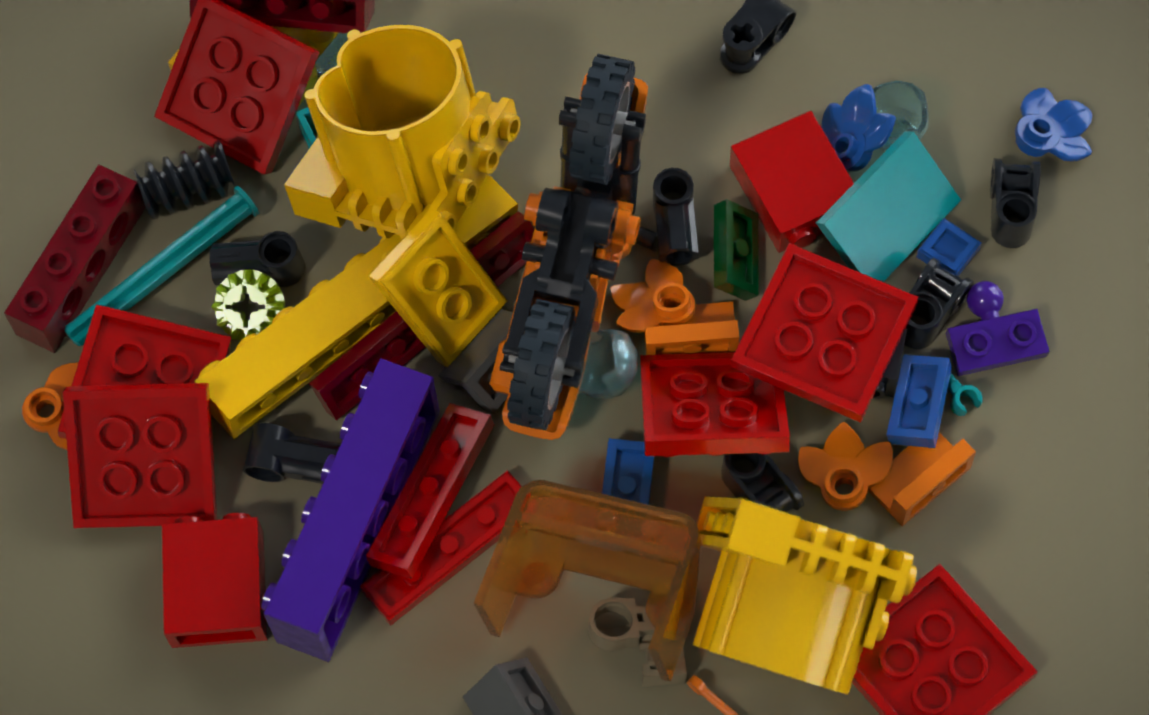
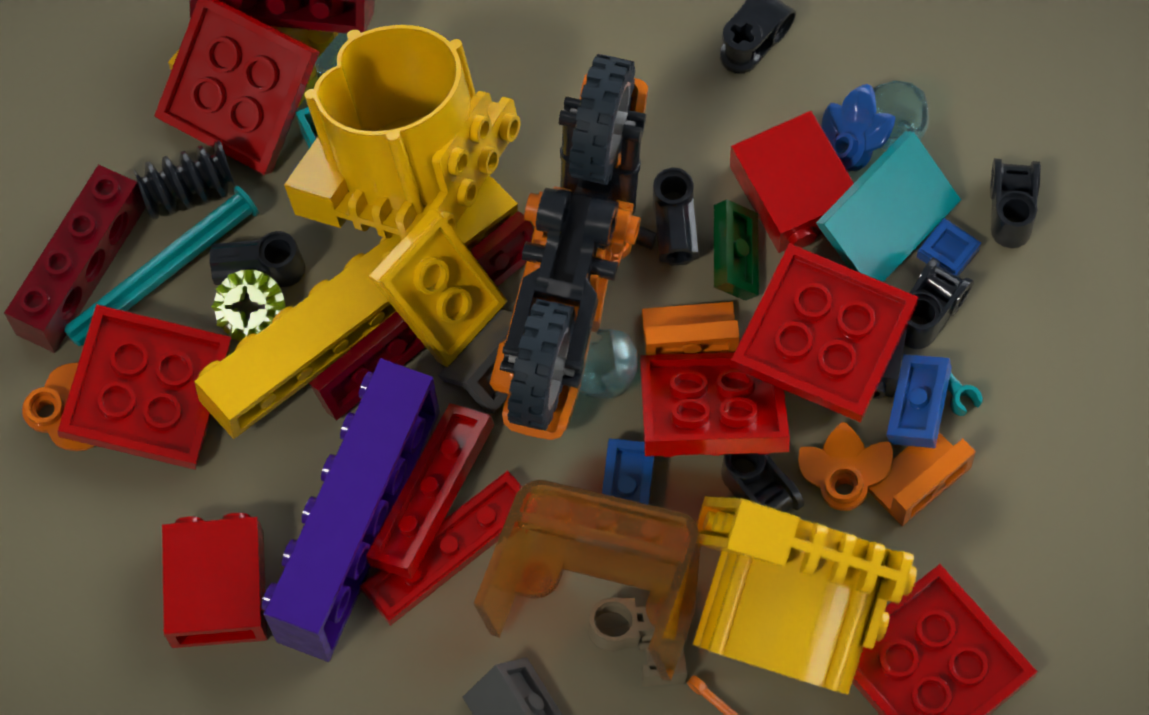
red plate [63,383,217,528] -> none
black piece [243,423,341,484] -> none
orange plate [610,259,696,333] -> none
dark purple plate [945,281,1050,377] -> none
blue plate [1015,88,1092,161] -> none

